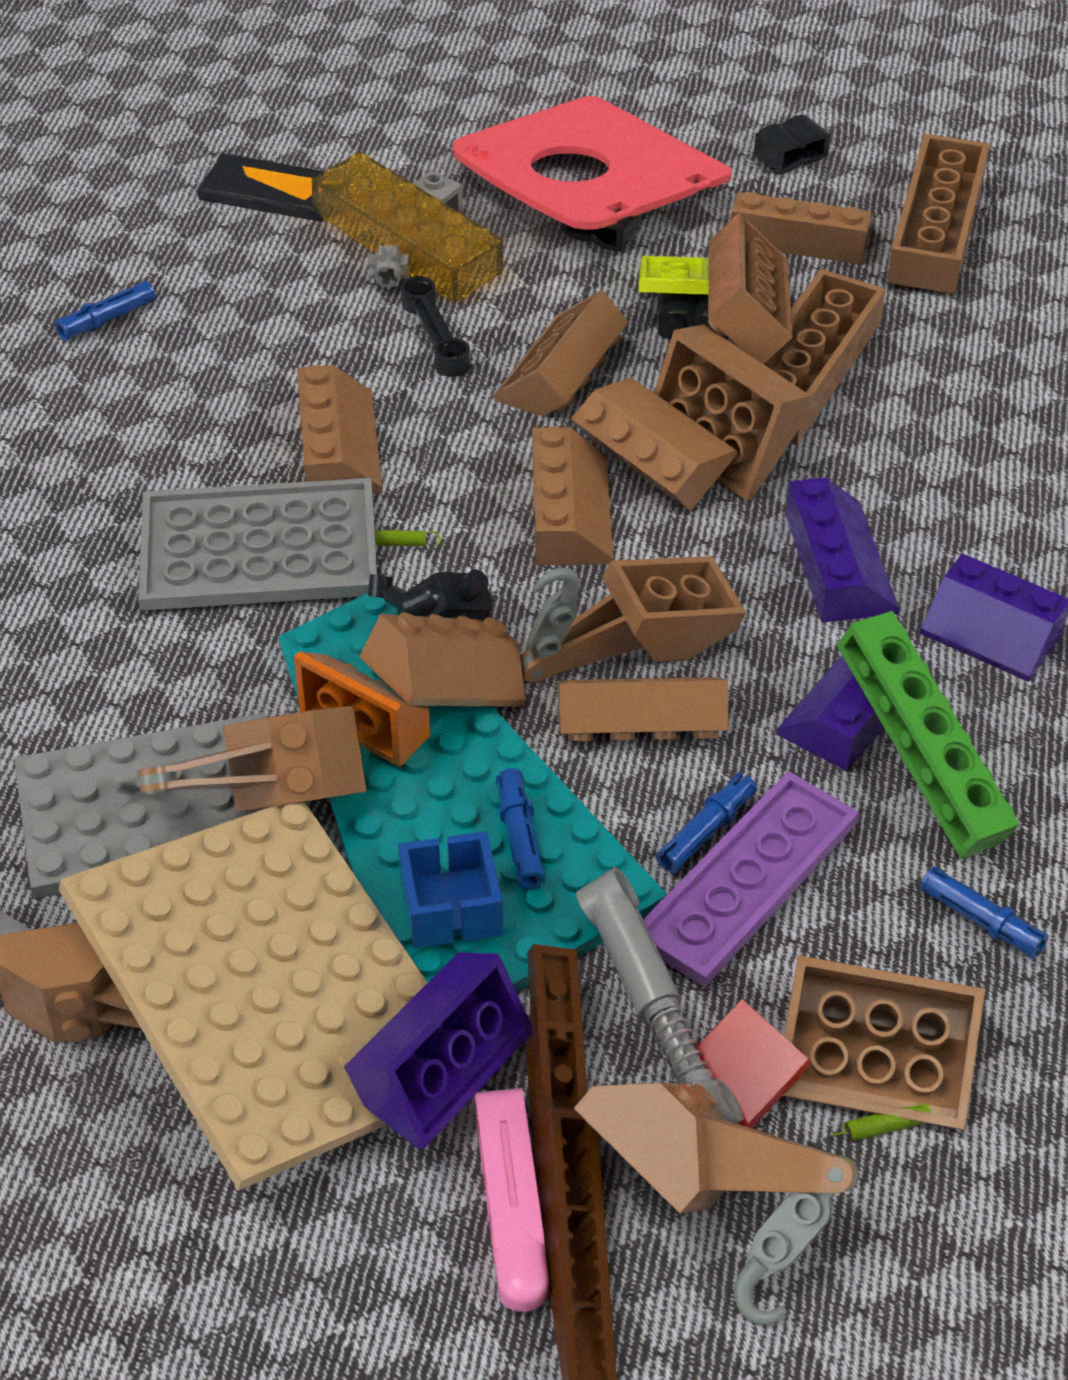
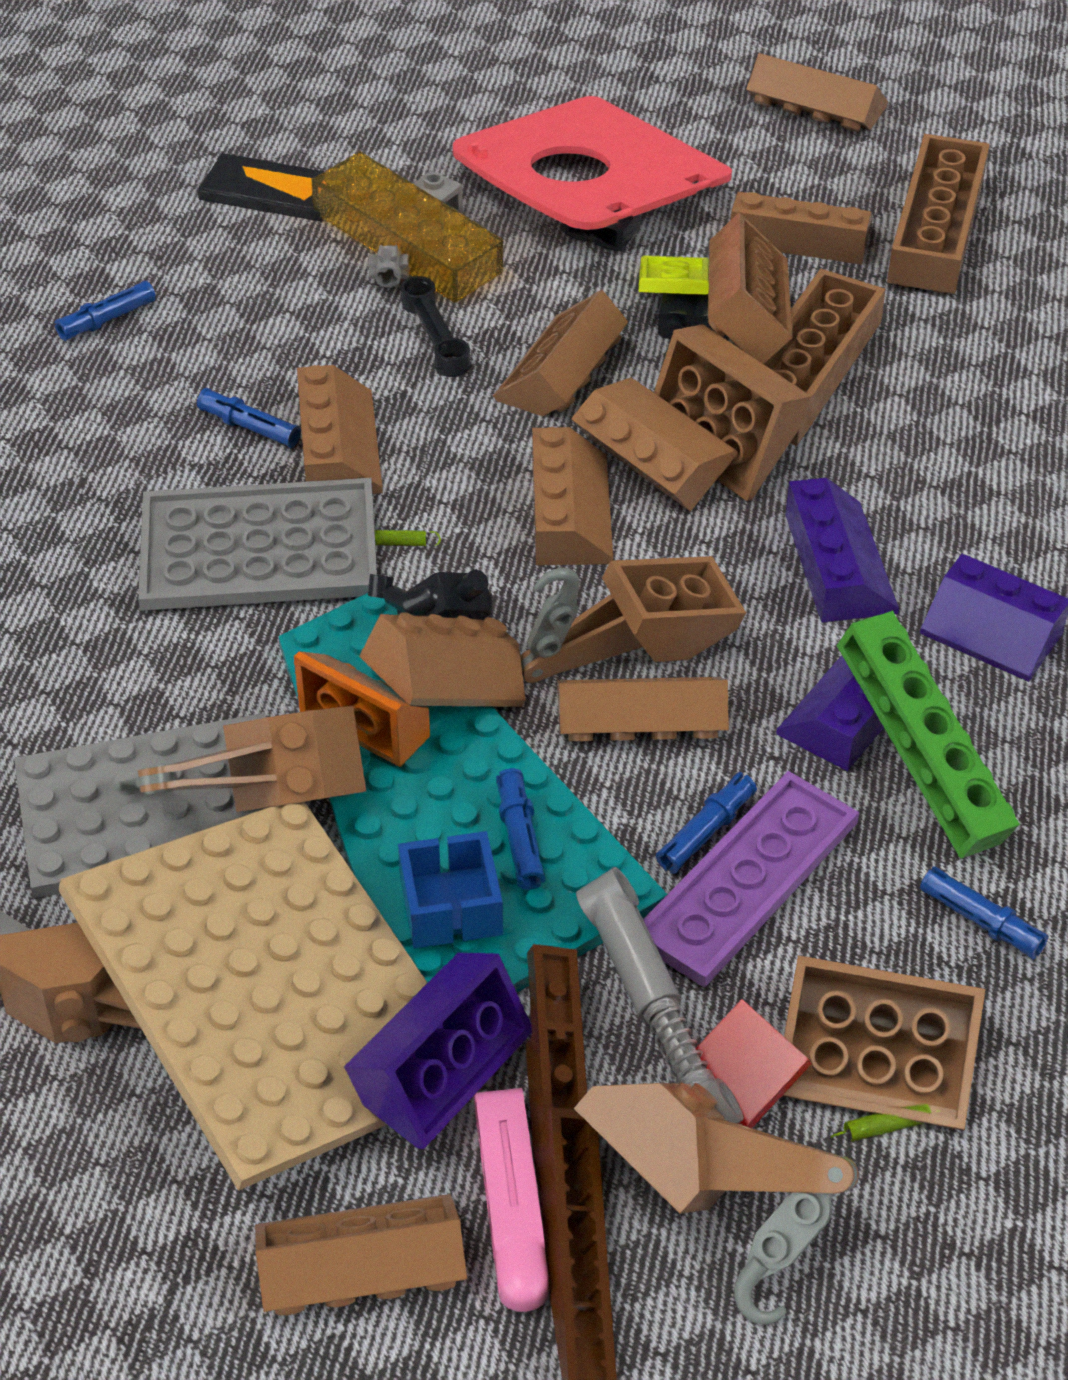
black brick [754,115,831,173] -> none
none -> blue pin [197,387,301,448]
none -> medium nougat slope [255,1194,467,1315]
none -> medium nougat slope [746,53,888,132]

